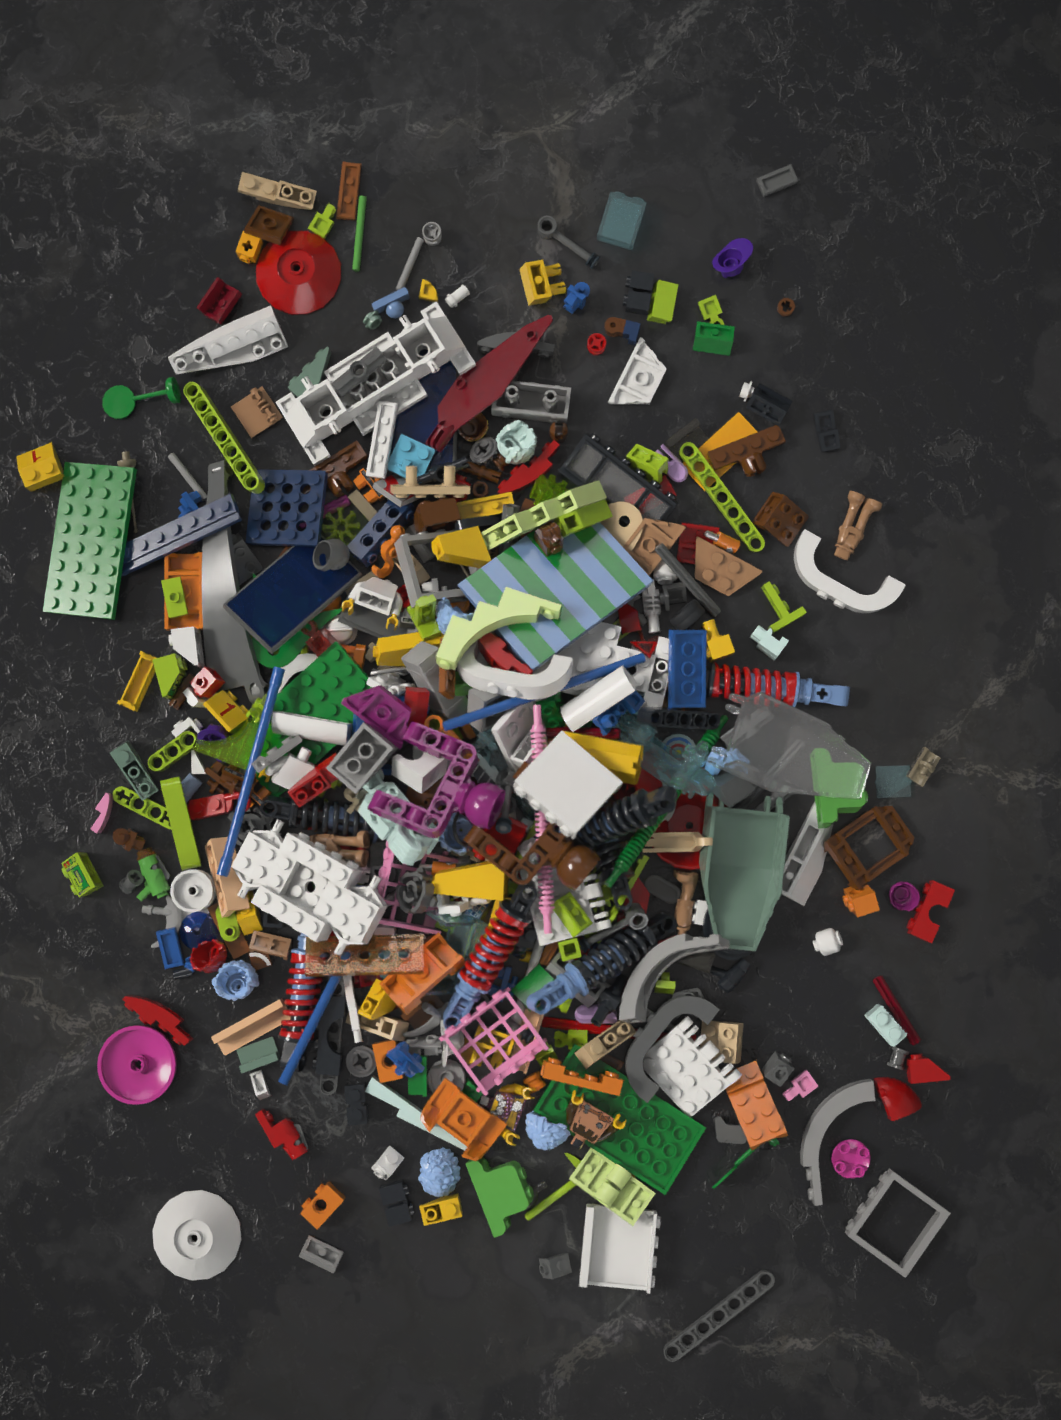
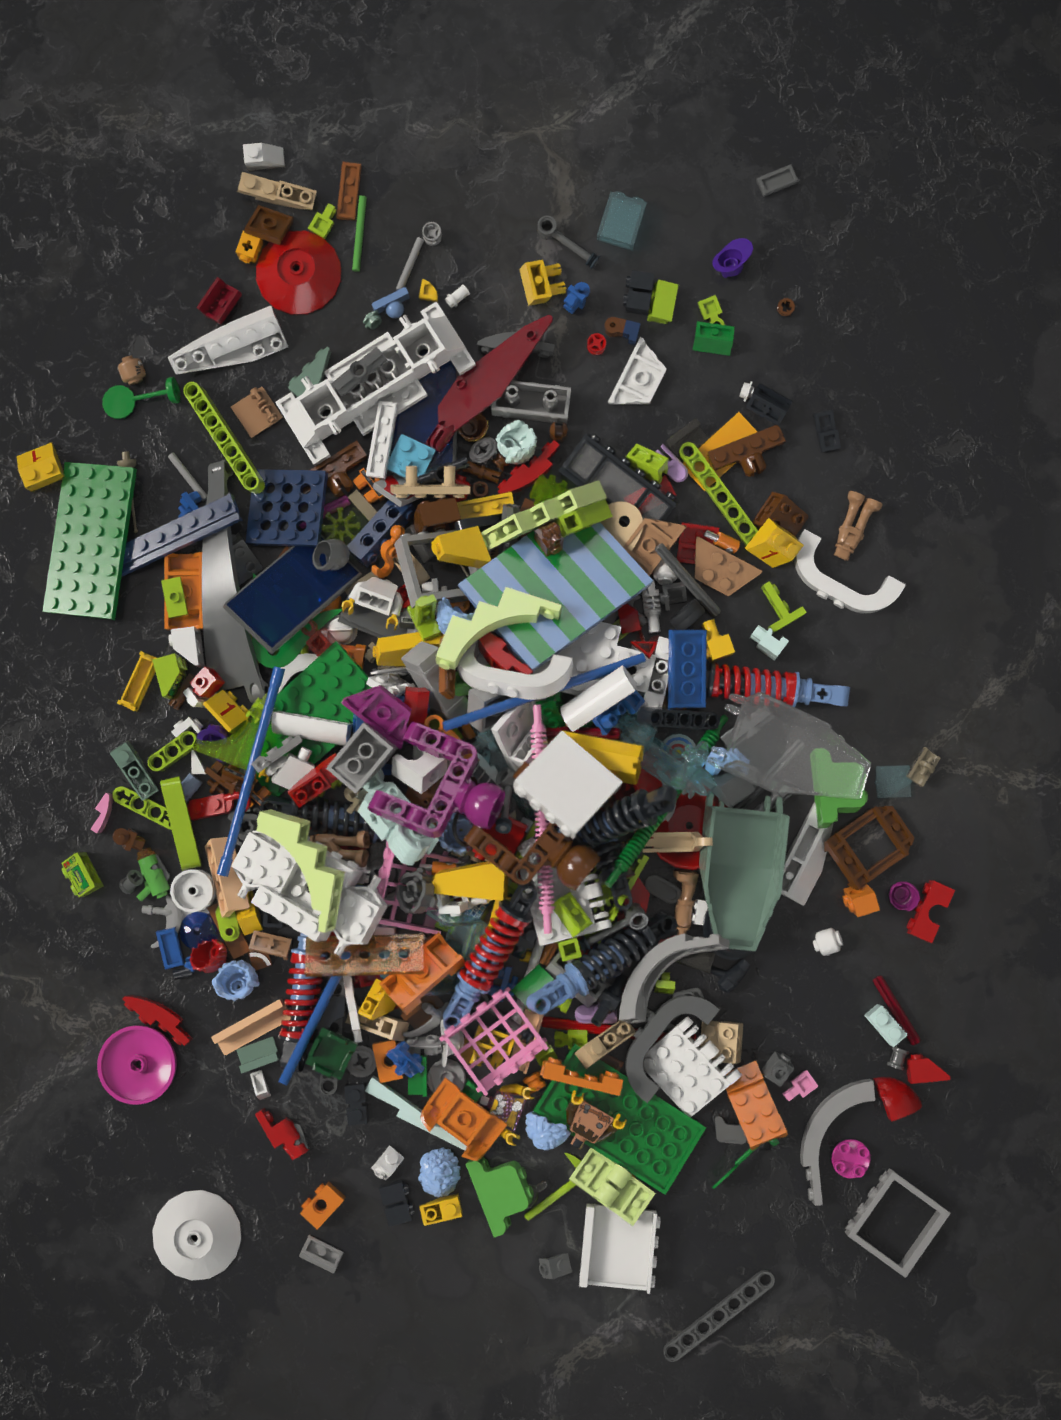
none -> medium nougat head [118,355,146,385]
none -> white slope [243,143,285,171]
none -> yellowish green arch [257,809,345,933]
none -> dark green panel [306,1027,358,1080]
none -> yellow slope [745,518,804,568]

